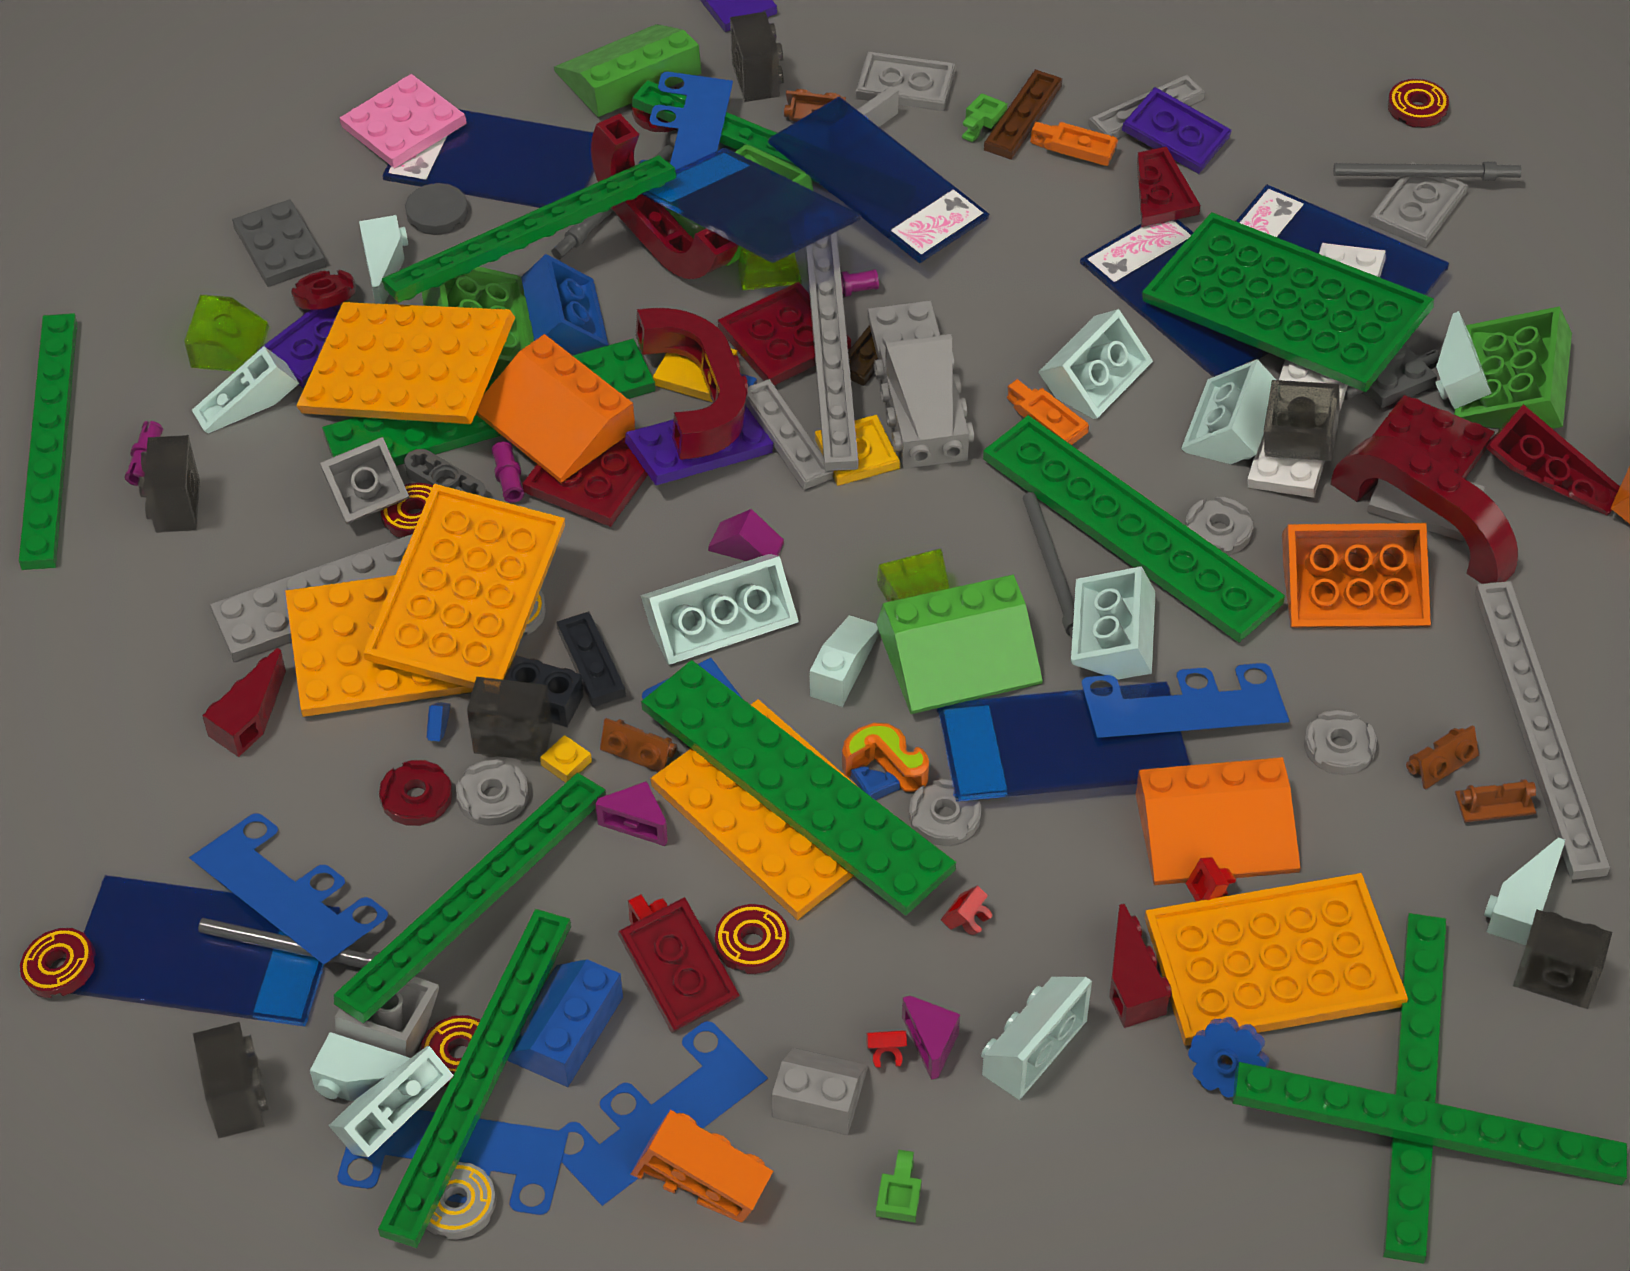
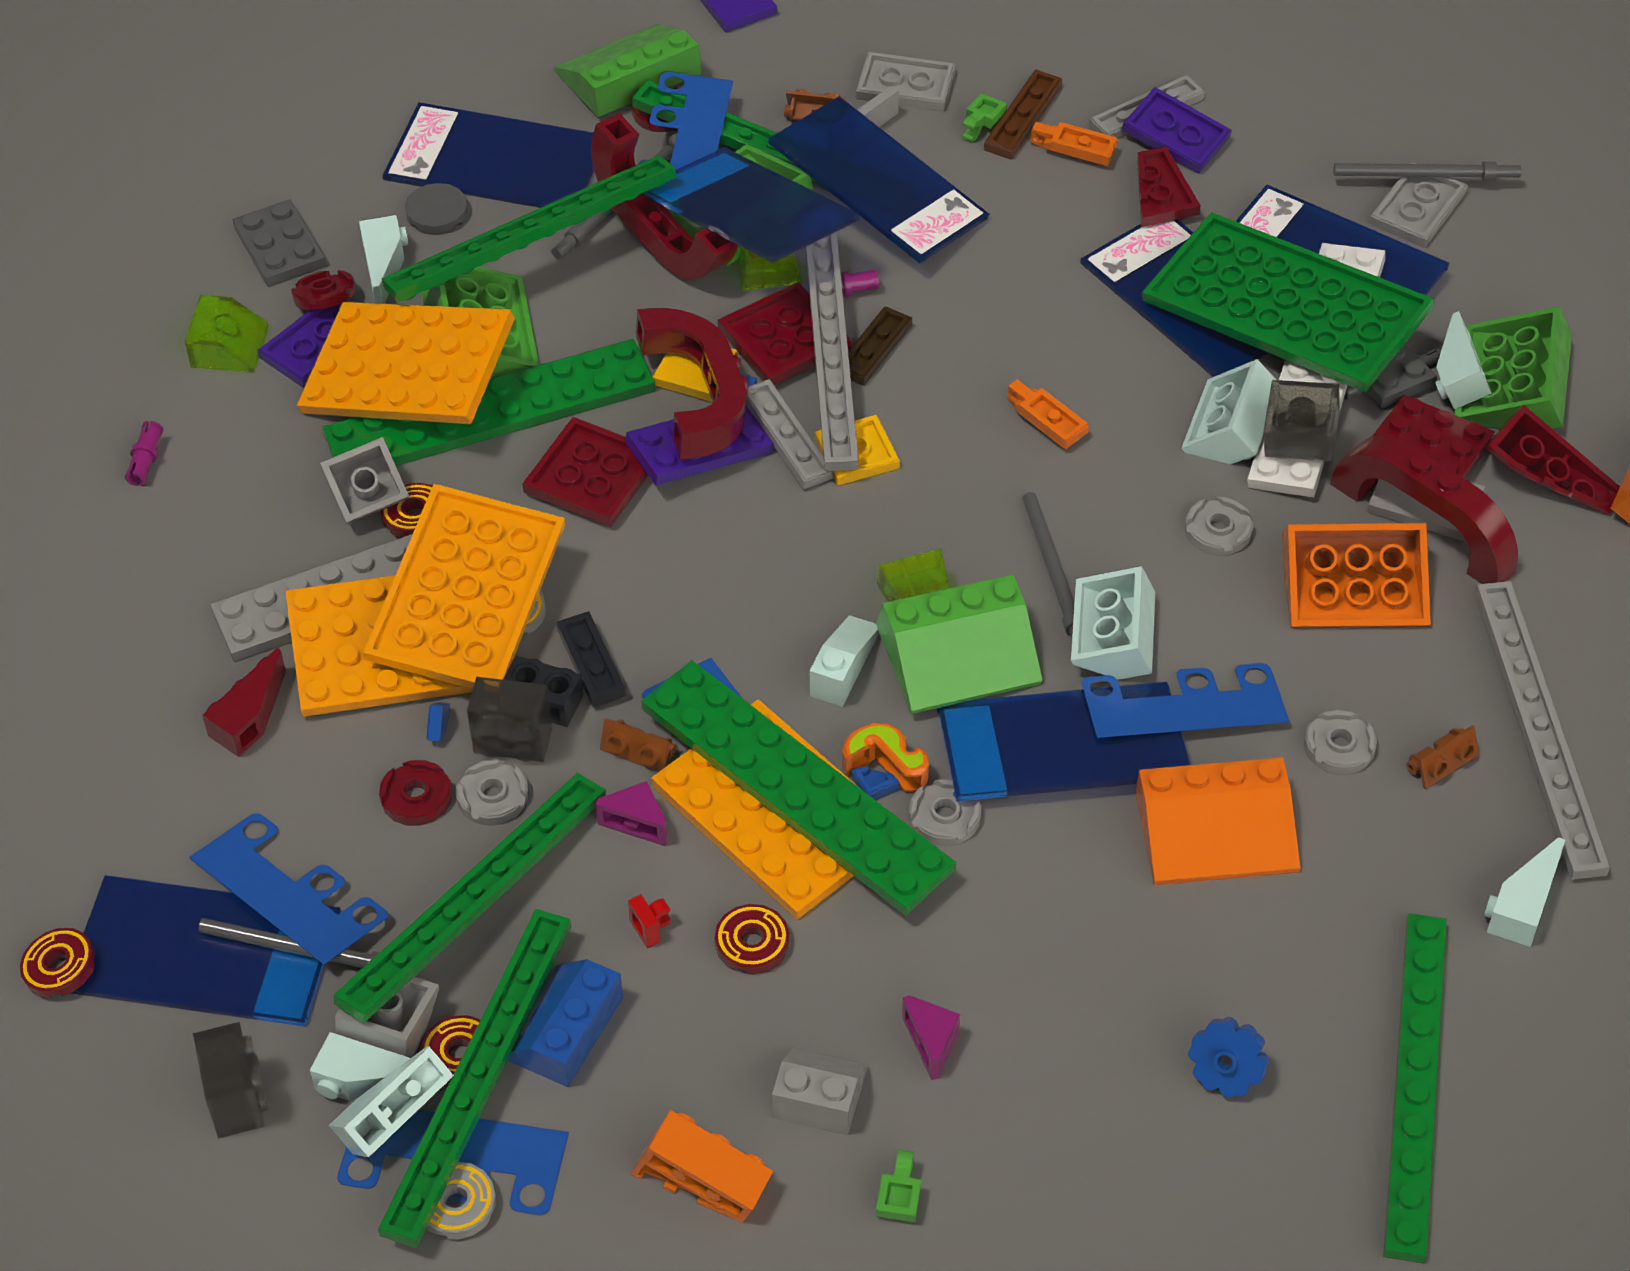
green plate [19,313,77,570] -> none
clear smoke brick [139,435,200,533] -> none
light aqua slope [192,346,299,434] -> none
bright pink plate [339,74,467,169] -> none
dark grey beam [404,449,487,497] -> none
orange slope [476,334,635,483] -> none
magenta pin [491,441,525,503] -> none
blue slope [521,254,609,355] -> none
yellow plate [540,735,592,783] -> none
blue piece [559,1021,768,1206] -> none
dark red tile [618,897,740,1033] -> none
light aqua slope [640,554,799,665] -> none
magenta slope [708,509,784,561] -> none
clear smoke brick [730,12,784,102] -> none
red tile [866,1030,907,1067] -> none
light grey wedge [868,301,974,469] -> none
red tile [941,885,993,935] -> none
light aqua slope [981,977,1092,1100] -> none
green plate [983,415,1285,643] -> none
light aqua slope [1038,309,1153,419] -> none
dark red slope [1109,903,1172,1028] -> none
light orange plate [1144,873,1408,1046] -> none
red tile [1185,857,1236,901] -> none
green plate [1232,1062,1627,1185] -> none
dark red tile [1388,79,1449,127] -> none
dark orange hinge [1455,779,1536,823] -> none
clear smoke brick [1513,909,1612,1009] -> none

